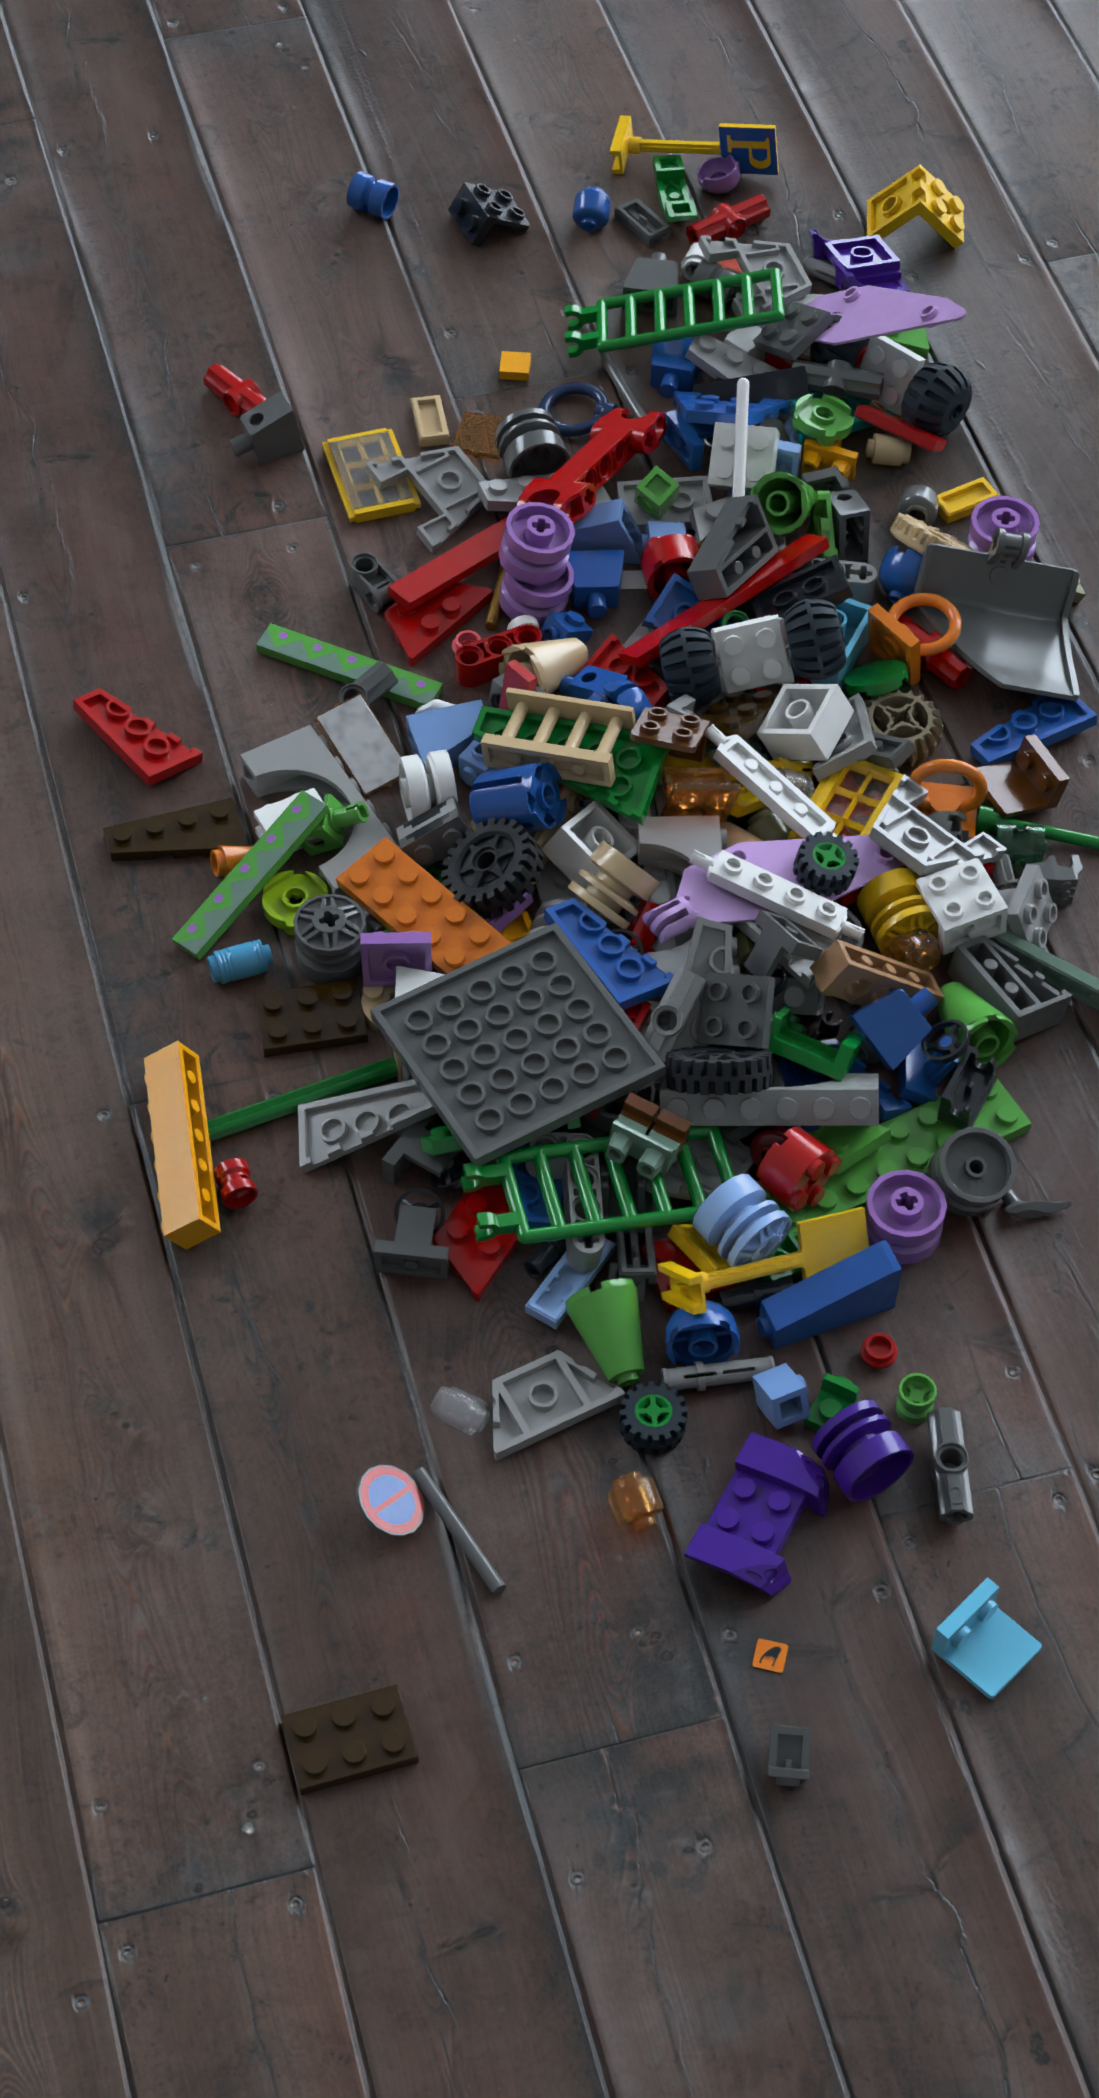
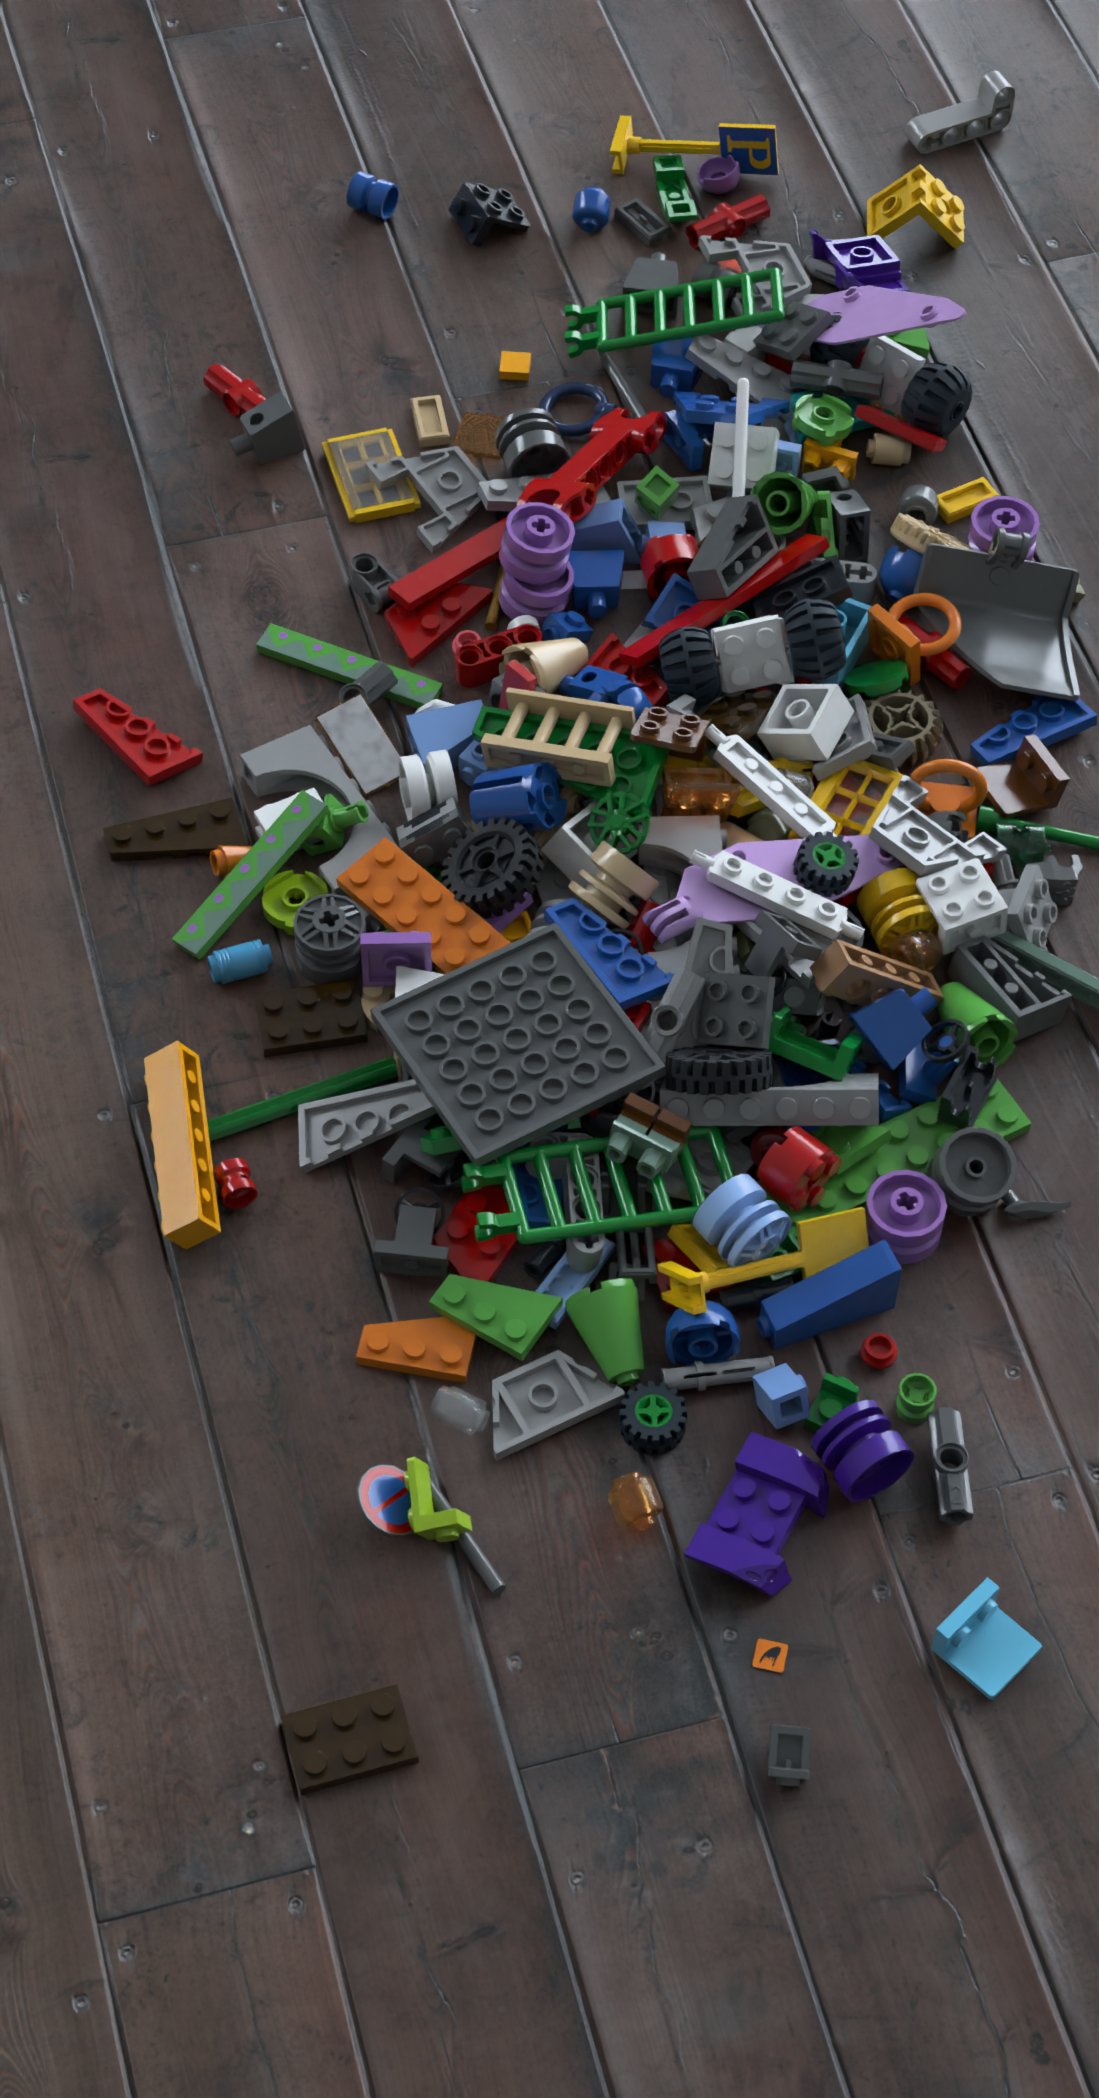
white cone [681,242,705,281] -> none
black sticker [693,366,809,404] -> none
none -> orange wing [356,1317,477,1384]
none -> lime bracket [404,1457,472,1542]
none -> bright green wing [429,1274,563,1361]
none -> green wheel [587,790,651,855]
none -> light grey beam [904,70,1015,154]

